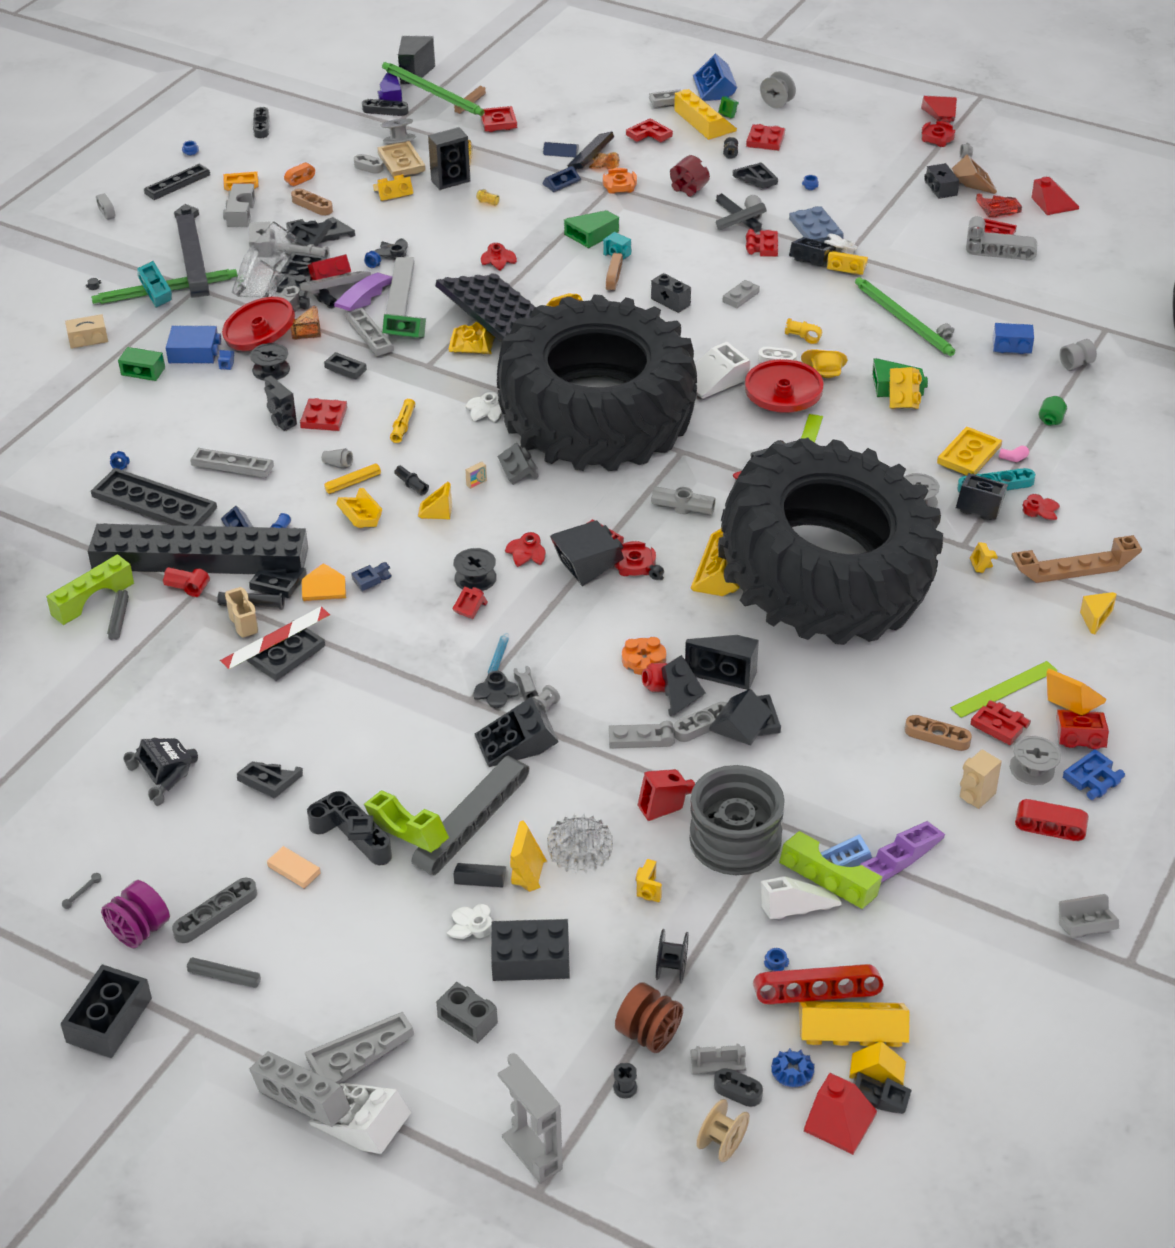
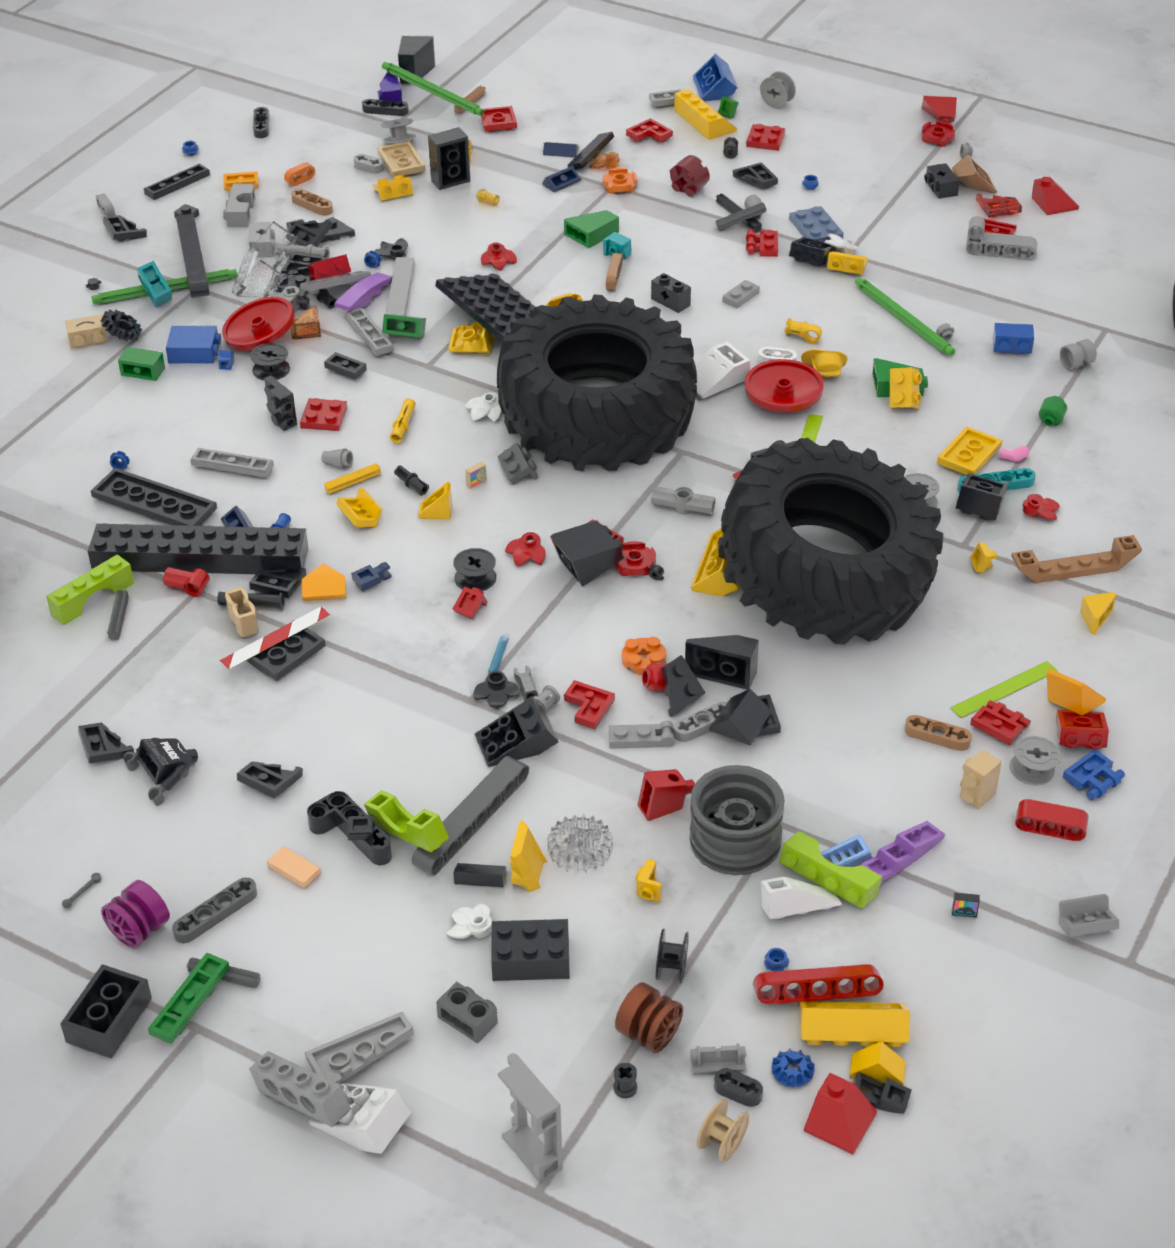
none -> black wing [78,722,134,764]
none -> black gear [100,309,142,342]
none -> black wing [103,215,147,241]
none -> green hinge [148,952,230,1044]
none -> red plate [564,680,615,729]
none -> black tile [952,892,980,918]

